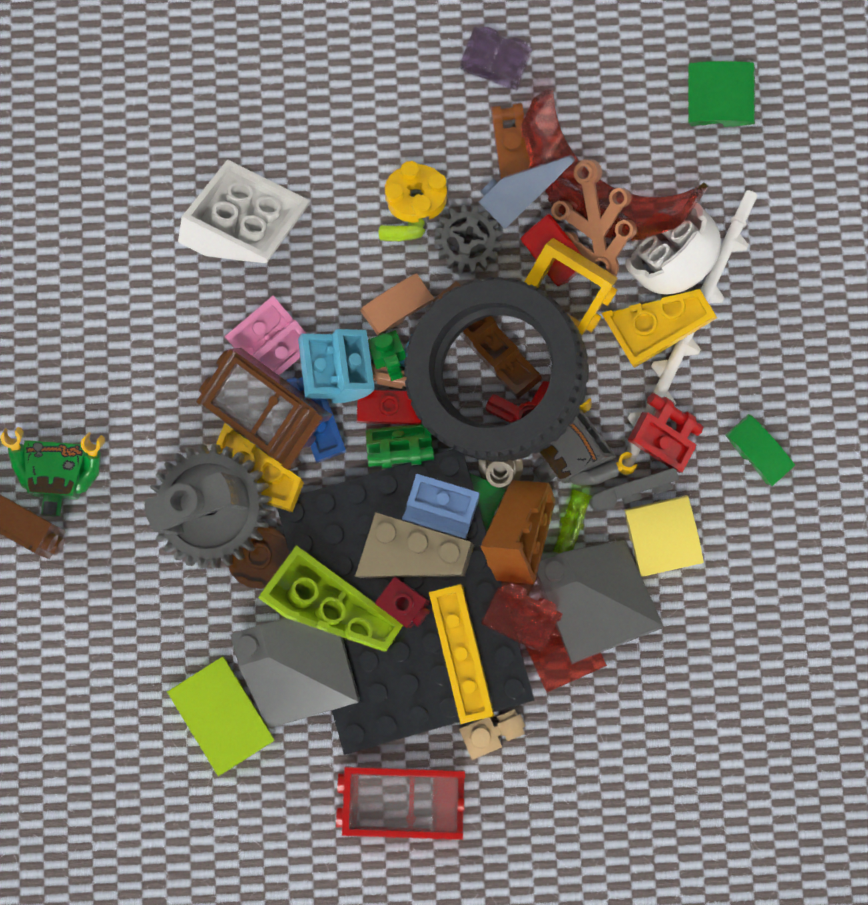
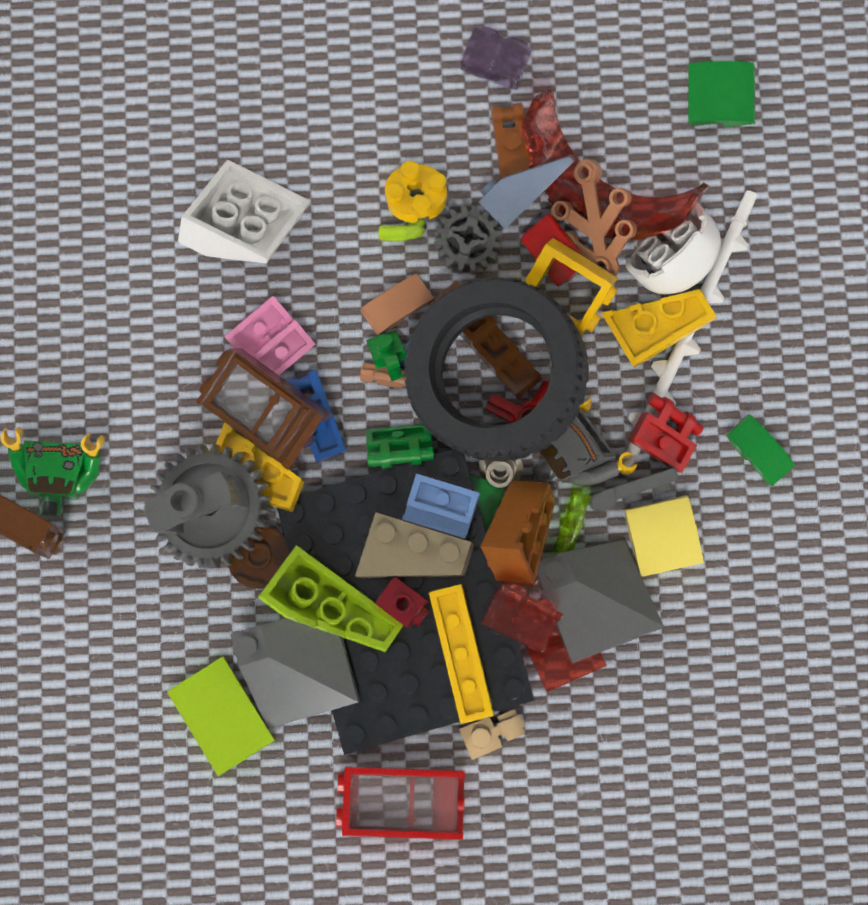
medium azure brick [298,329,375,403] -> none
red plate [357,390,421,425] -> none

